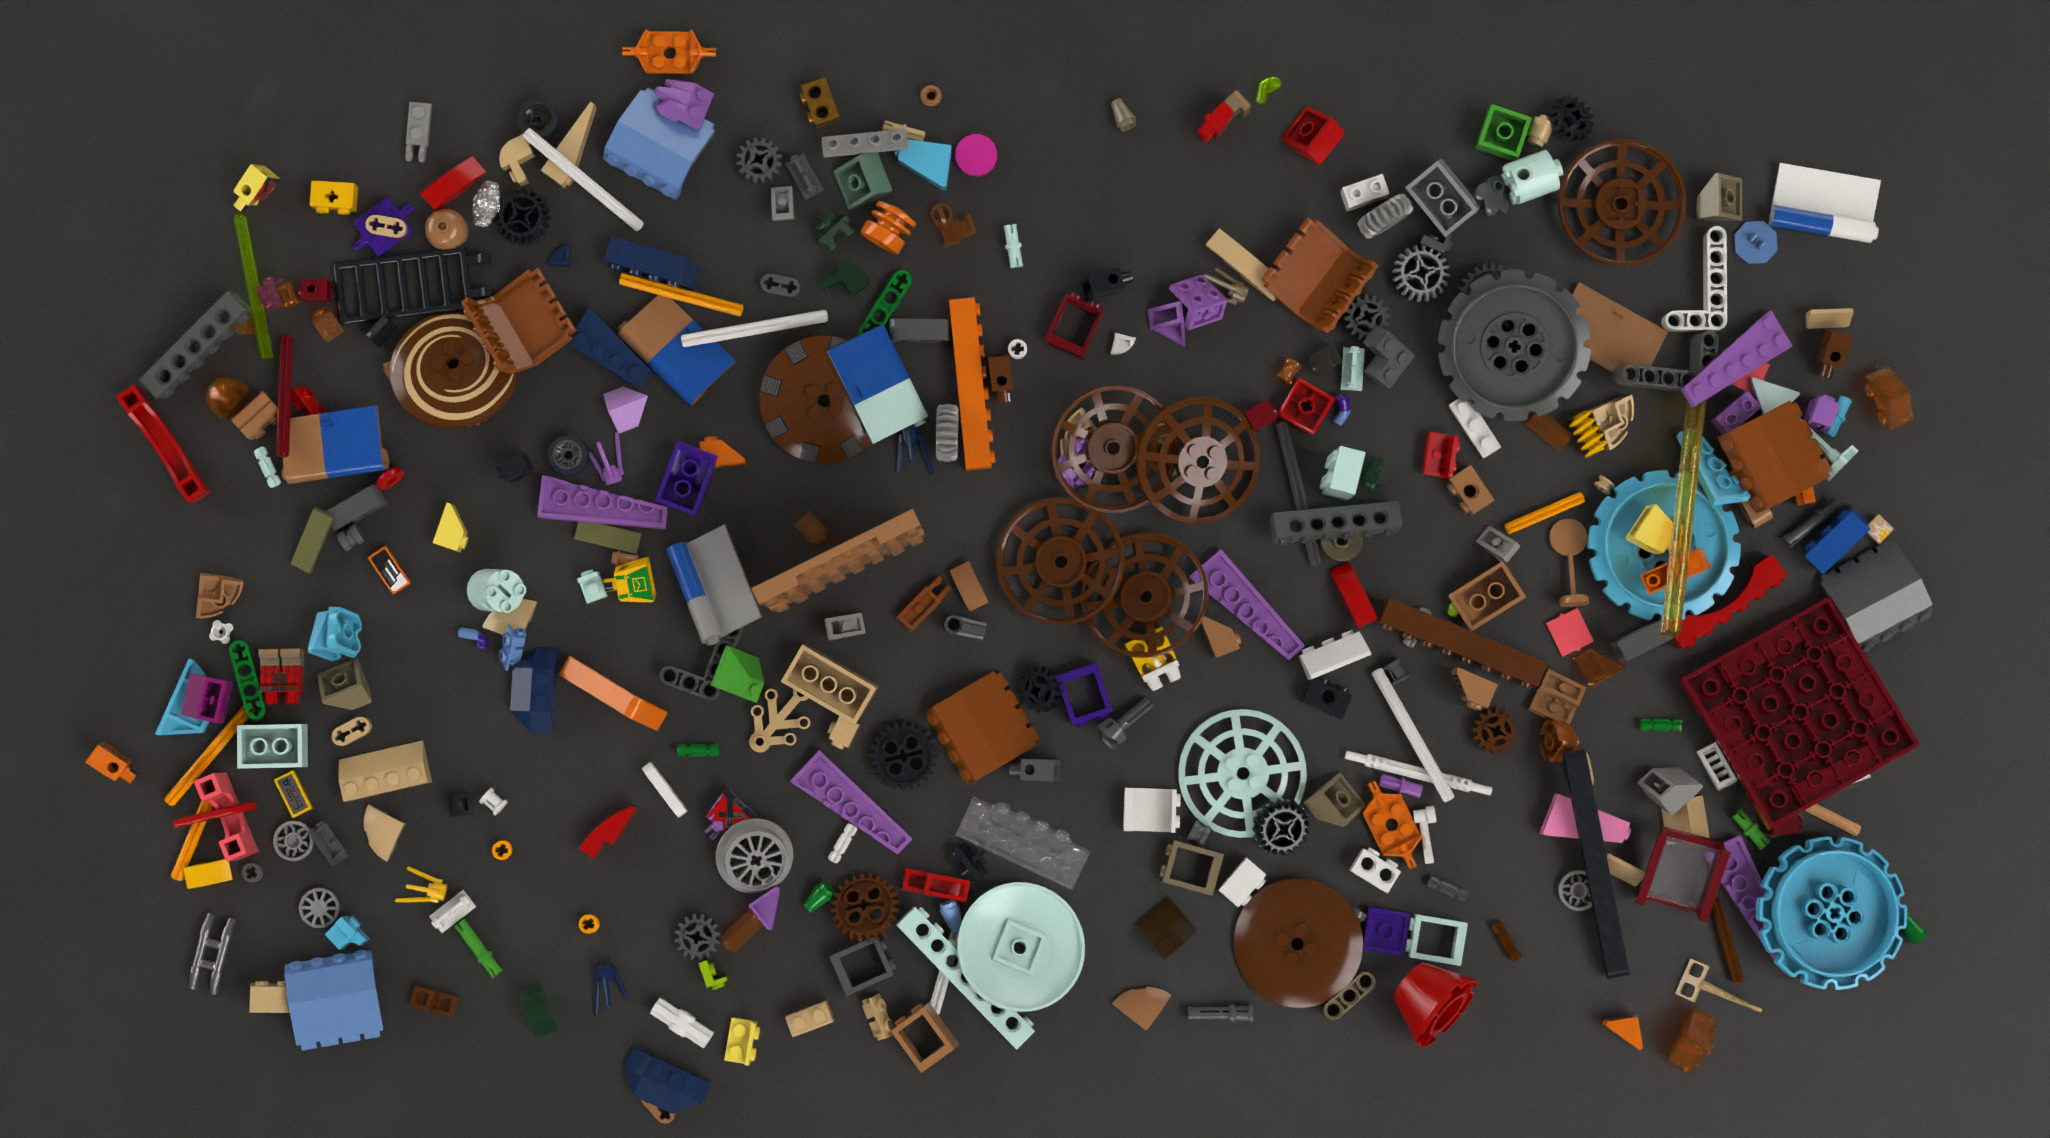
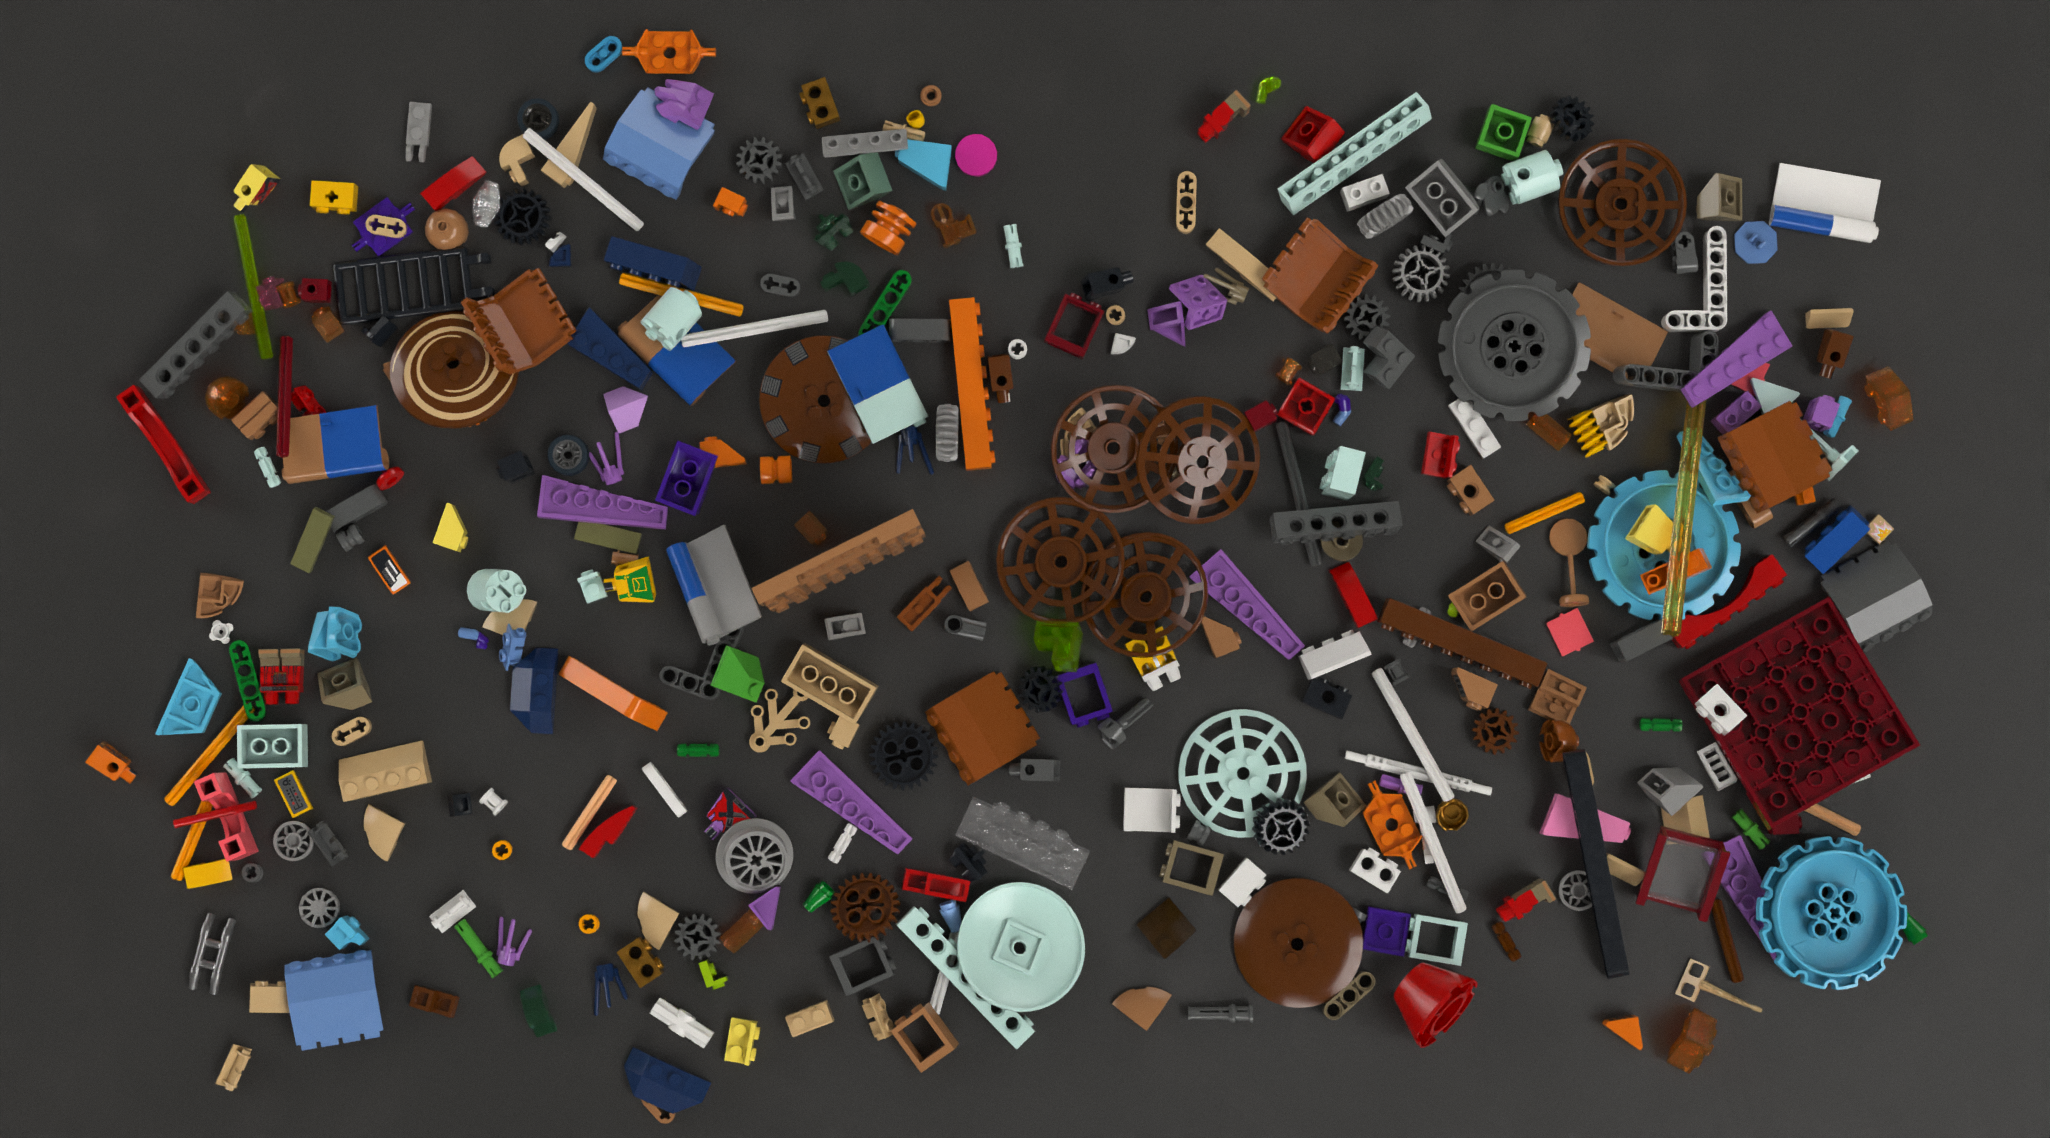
magenta slope [181,673,233,724] -> none
yellow plant [395,866,447,903] -> none
dark tan cone [1111,98,1137,131] -> none
clear orange slope [1573,648,1626,687] -> none
none -> tan hinge [215,1044,252,1091]
none -> light aqua pin [223,758,262,798]
none -> medium lavender plant [496,917,532,966]
none -> white tile [545,232,567,253]
none -> light nougat axle [562,775,617,850]
none -> dark azure plate [585,36,623,73]
none -> pearl gold brick [617,937,664,988]
none -> tan brick [638,891,680,950]
none -> light aqua cylinder [641,287,702,351]
none -> orange brick [713,187,748,217]
none -> orange wheel [760,455,792,484]
none -> yellow hinge [906,110,925,129]
none -> clear neon green brick [1033,621,1083,672]
none -> tan bush [1106,305,1125,325]
none -> tan beam [1176,171,1197,234]
none -> light aqua brick [1278,92,1432,216]
none -> white axle [1400,772,1466,913]
none -> pearl gold hair [1436,798,1469,831]
none -> red hips [1496,878,1556,922]
none -> dark grey piece [1671,232,1698,274]
none -> white brick [1695,684,1747,736]

